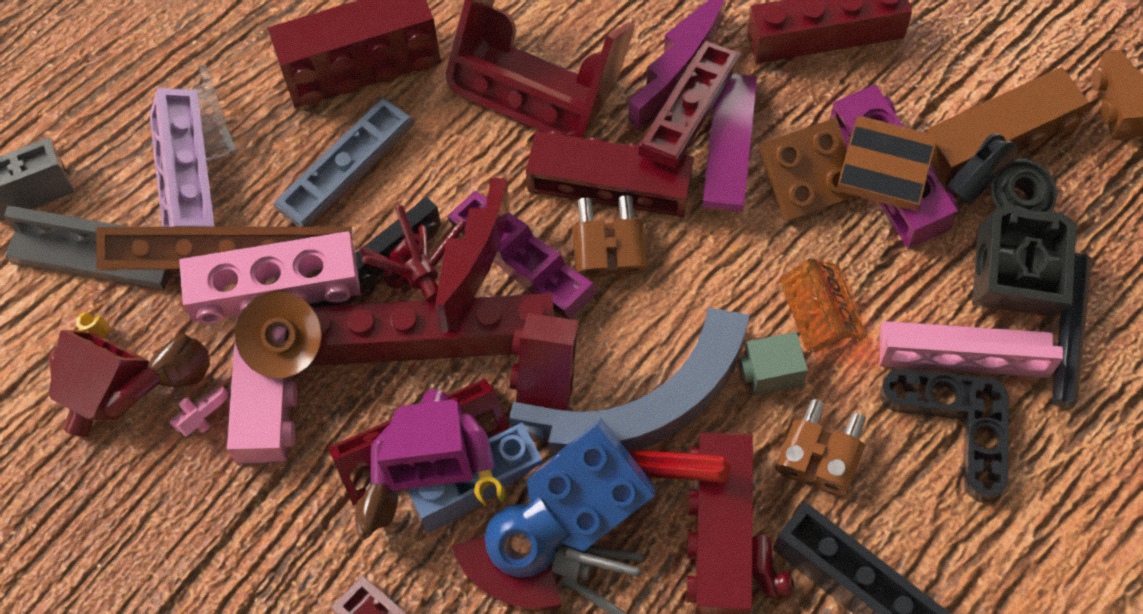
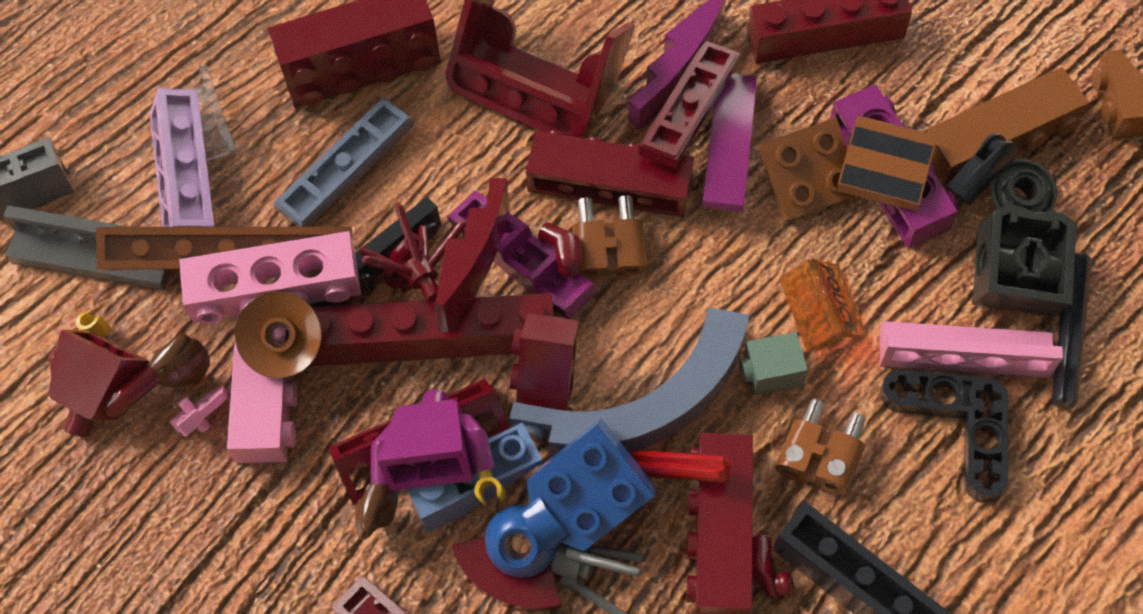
none -> dark red arm [538,222,583,277]

